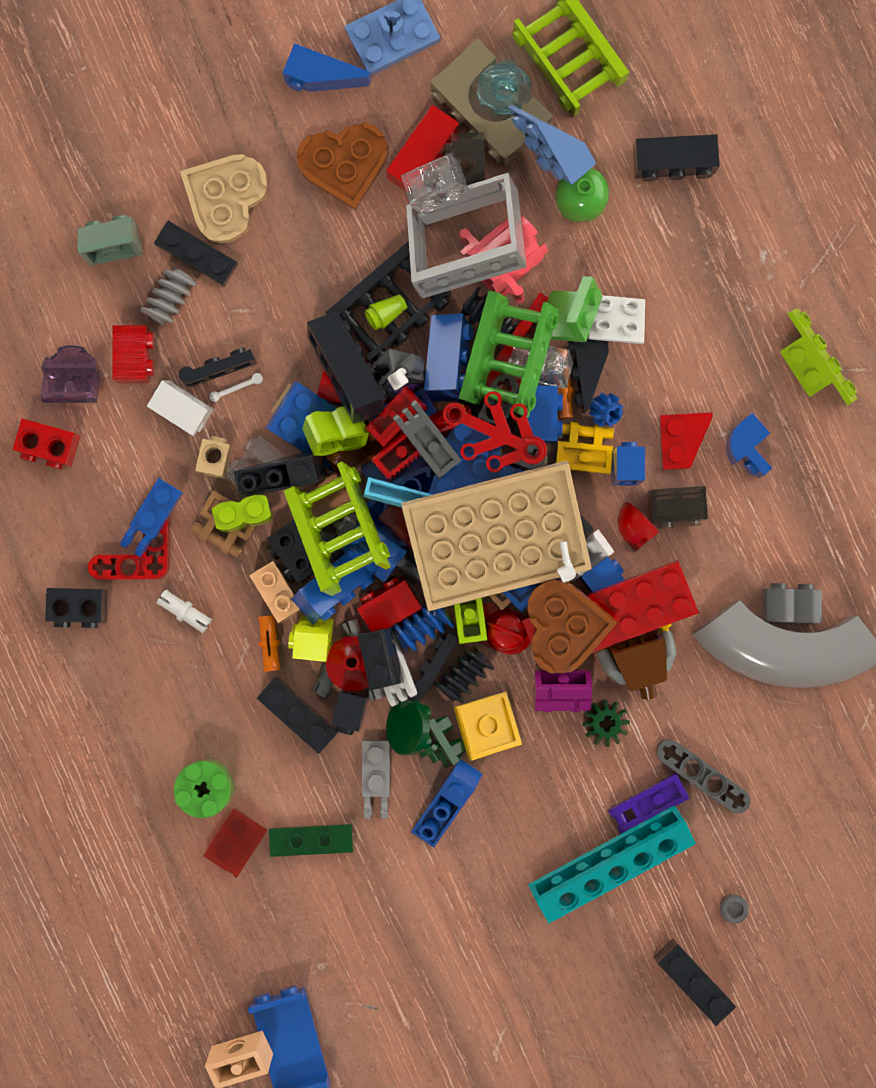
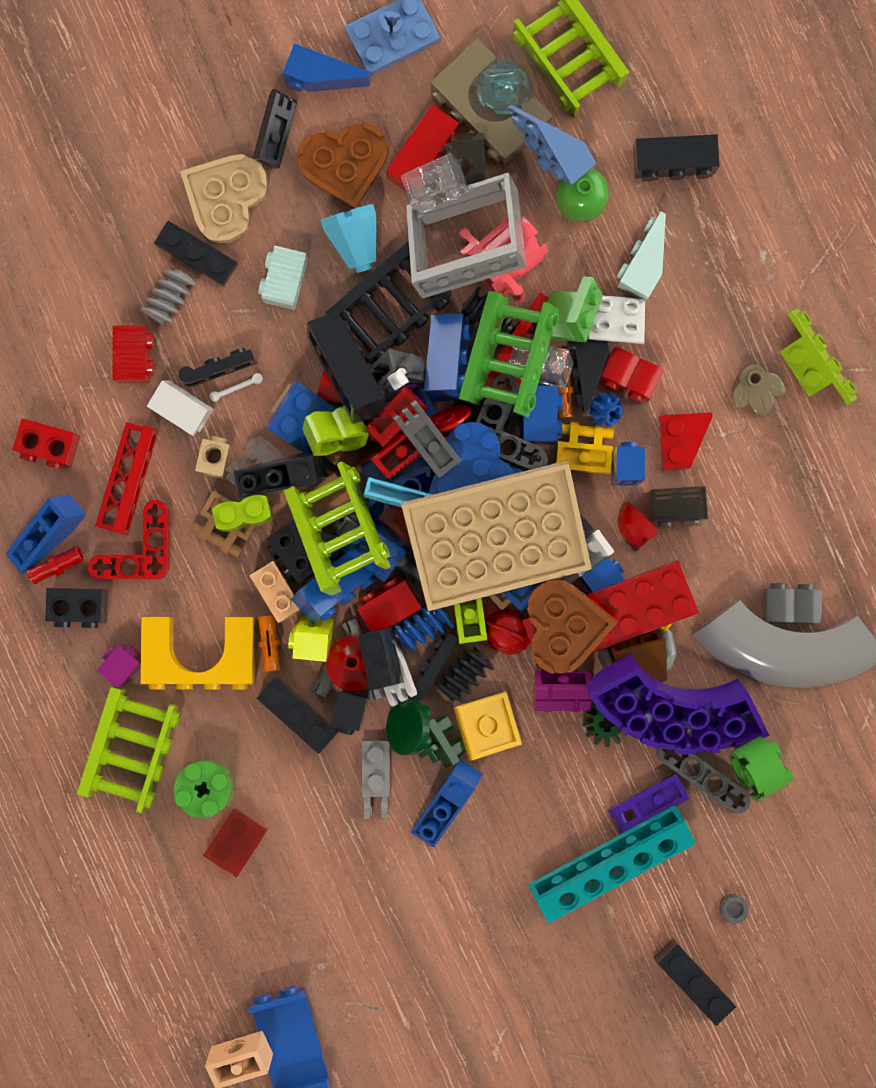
clear purple slope [40,345,100,403] -> none
sand green slope [77,215,143,266] -> none
blue hinge [120,478,183,557] -> none
white pin [156,589,212,634] -> none
dark green plate [269,824,354,857] -> none
lime cone [365,294,407,330] -> none
red plant [443,391,547,472] -> none
white hand [557,541,576,583] -> none
blue brick [726,413,772,478] -> none
none -> blue slope [6,495,87,574]
none -> red pin [27,545,85,585]
none -> lime fence [77,686,181,814]
none -> red fence [95,422,158,536]
none -> magenta brick [97,645,141,689]
none -> yellow arch [141,617,256,690]
none -> black hinge [253,89,297,169]
none -> light aqua brick [258,246,308,310]
none -> medium azure cone [321,204,376,273]
none -> dark purple brick [587,654,770,754]
none -> red brick [600,346,664,403]
none -> light aqua slope [617,211,666,303]
none -> bright green brick [730,737,793,802]
none -> dark tan plate [732,364,786,417]

